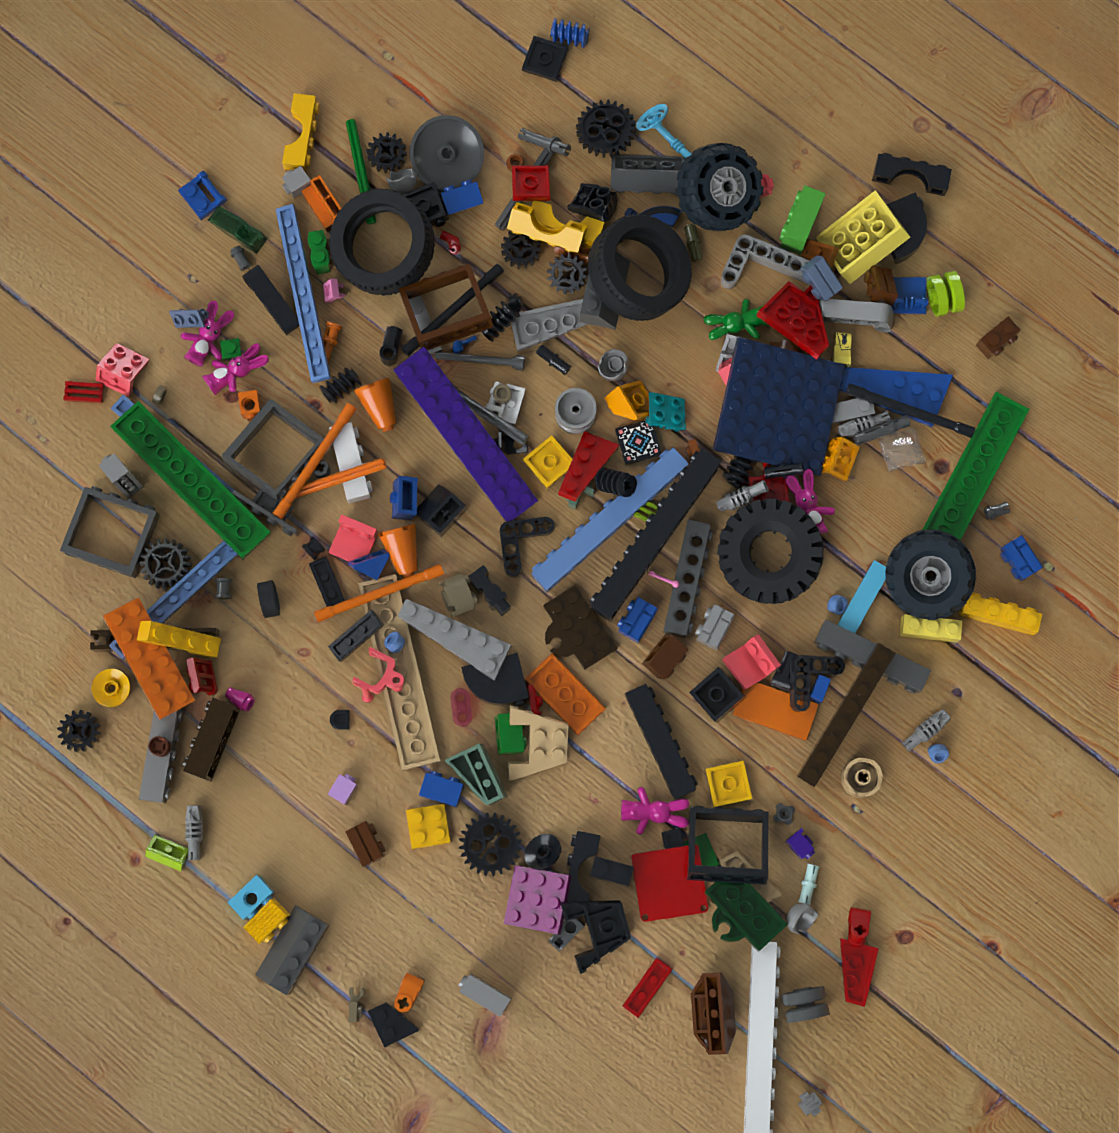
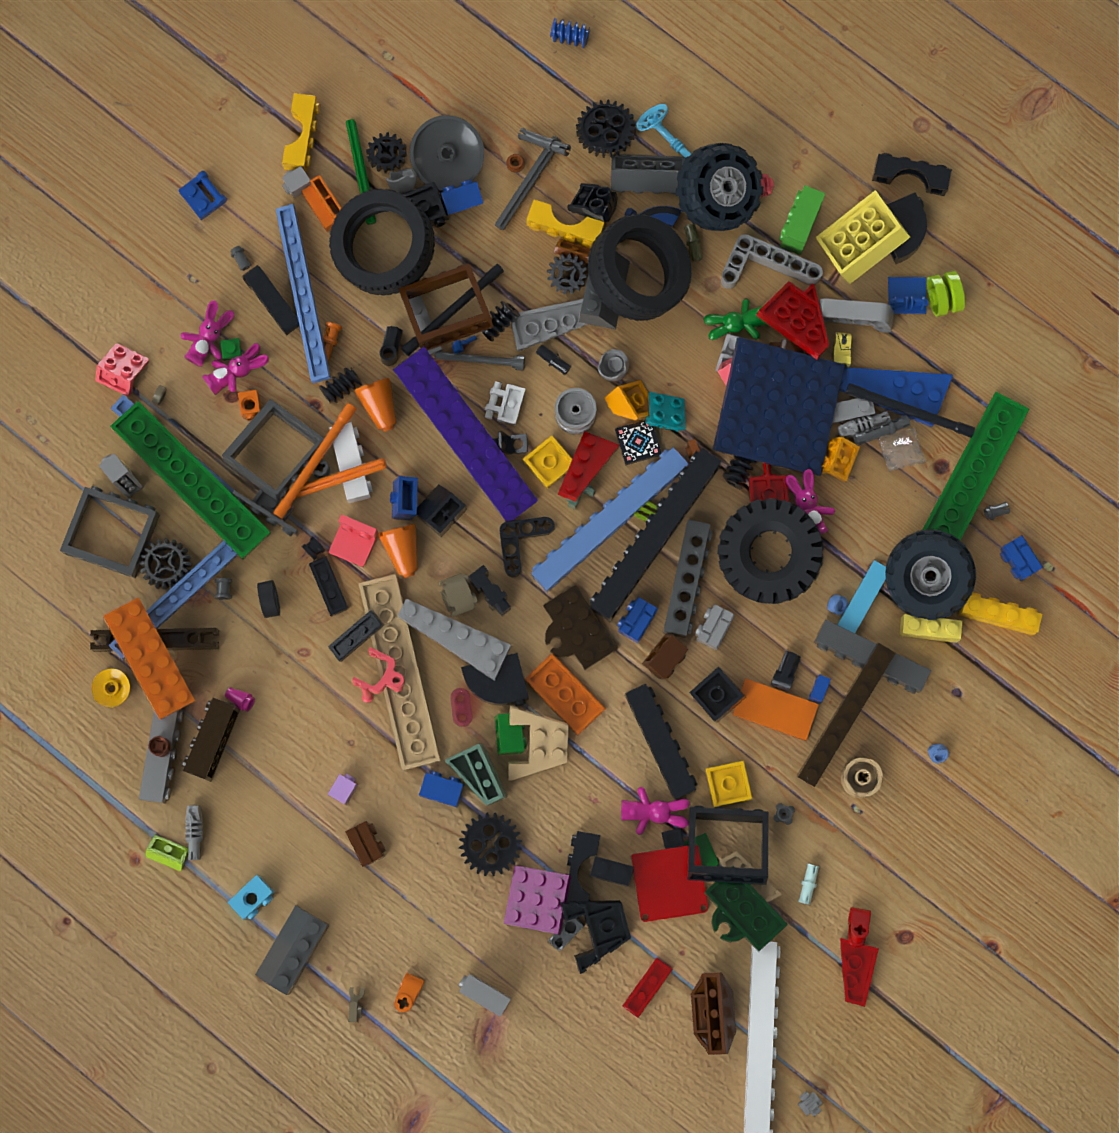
black gear [57,710,101,752] -> none
red tile [63,381,104,403] -> none
yellow arch [137,621,221,657] -> none
sand blue hinge [169,309,209,328] -> none
red plate [186,657,218,696] -> none
clear green slope [208,206,267,254] -> none
yellow brick [243,898,290,944] -> none
green brick [308,230,332,275] -> none
orange piece [314,564,444,622] -> none
bright pink tile [323,279,345,303] -> none
black tile [330,710,350,730] -> none
blue slope [348,549,390,580] -> none
black wing [368,1002,419,1048] -> none
medium blue tile [384,632,405,653] -> none
yellow plate [406,804,451,849] -> none
red arm [440,230,461,255] -> none
dark grey axle [455,387,529,445] -> none
dark tan tile [493,384,512,404] -> none
black gear [501,231,541,269] -> none
yellow arch [507,202,587,253] -> none
black plate [509,293,523,312] -> none
red plate [512,166,550,201] -> none
black tile [522,36,568,82] -> none
black dish [524,834,561,870] -> none
red piece [527,685,543,715] -> none
black piece [595,468,637,497] -> none
bright pink hinge [648,570,680,588] -> none
light grey hinge [716,480,769,511] -> none
coral bracket [722,634,781,690] -> none
black pin [764,462,804,479] -> none
dark grey wheel [781,986,830,1023] -> none
dark purple brick [785,828,815,860] -> none
light grey hair [786,903,818,935] -> none
black beam [790,655,845,712] -> none
sand blue brick [800,256,843,301] -> none
dark orange plate [801,239,839,267] -> none
reddish brown brick [864,265,898,307] -> none
light grey hinge [901,709,951,752] -> none
reddish brown brick [976,316,1021,359] -> none

